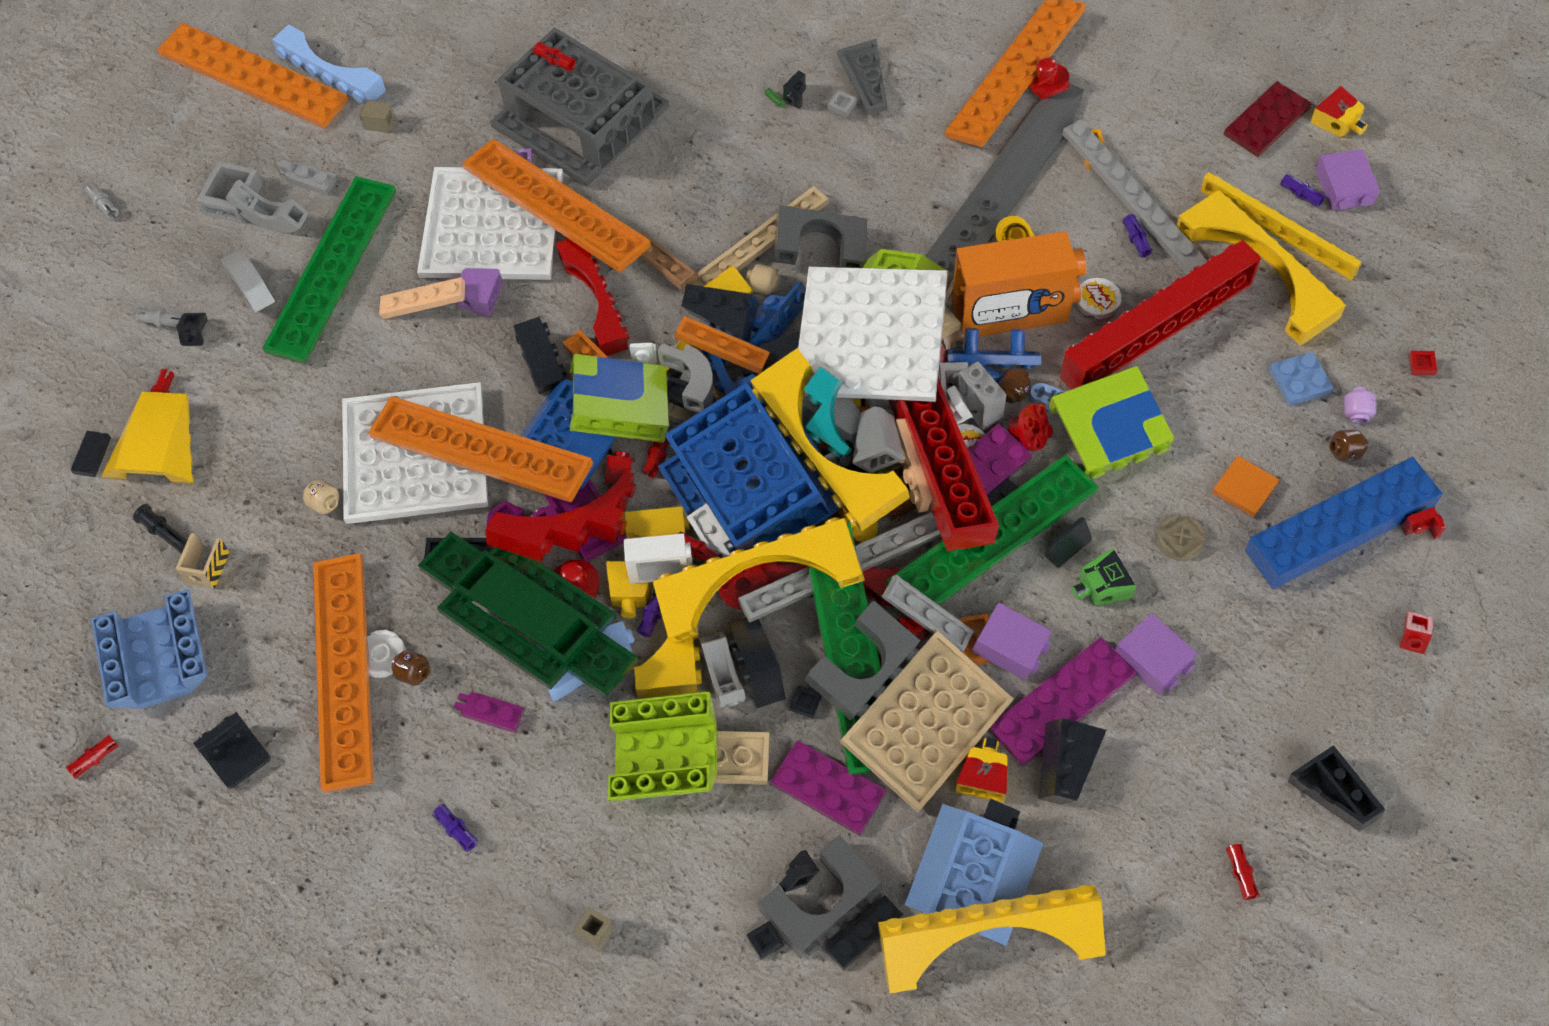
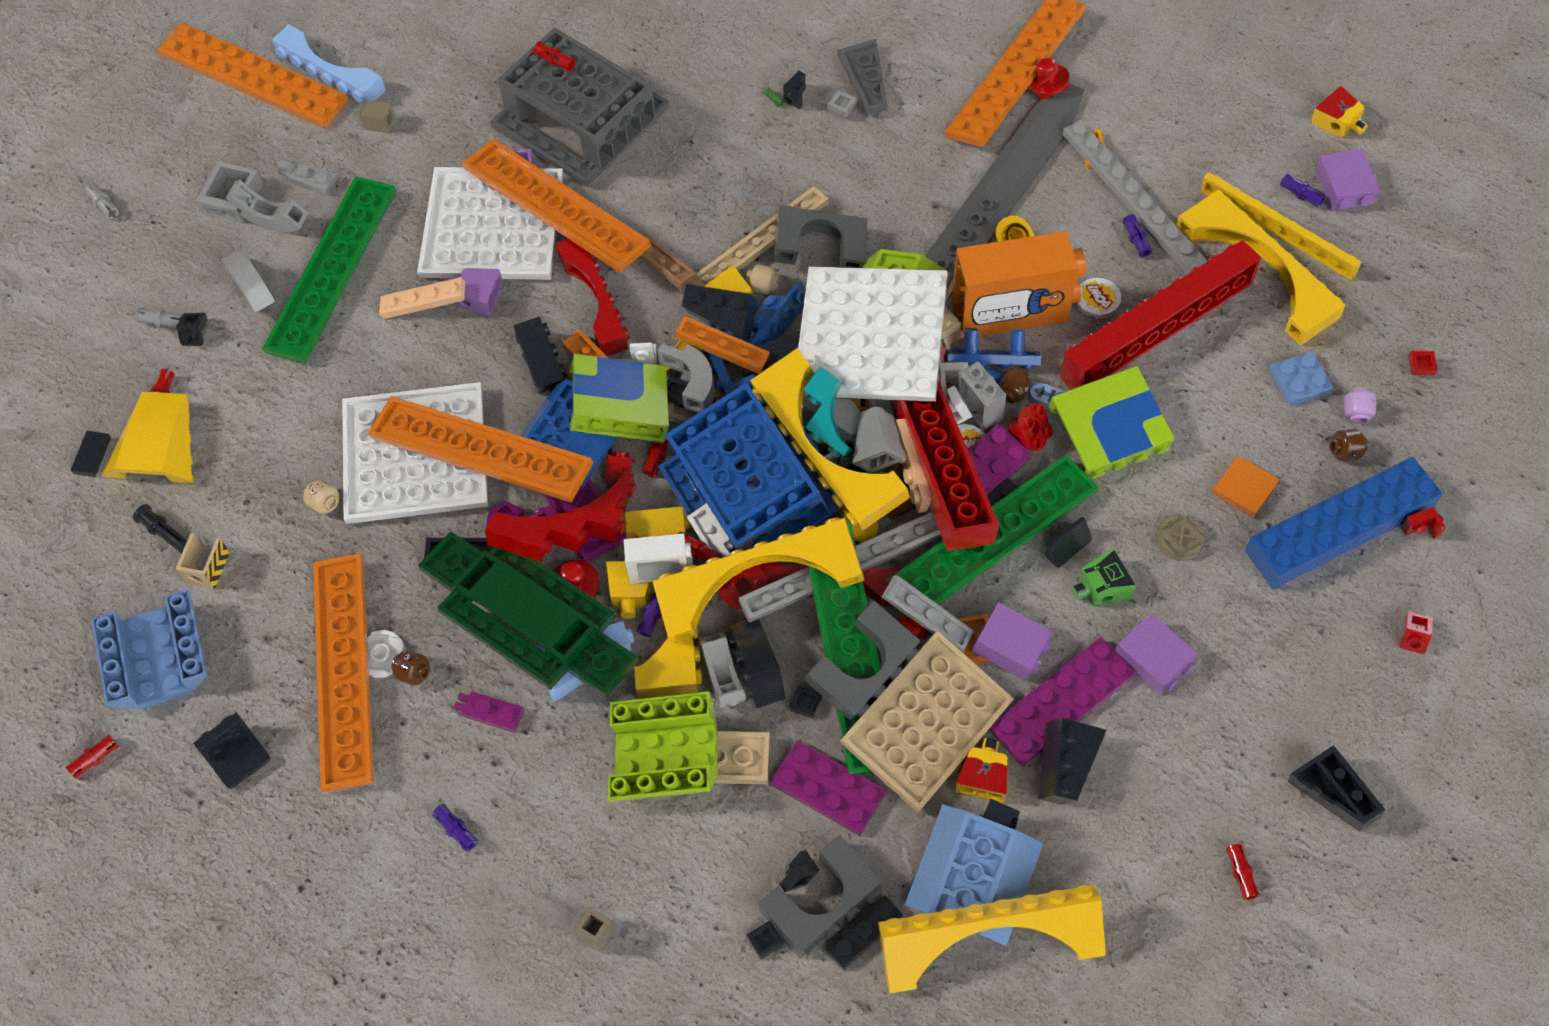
dark red plate [1223,81,1312,157] -> none

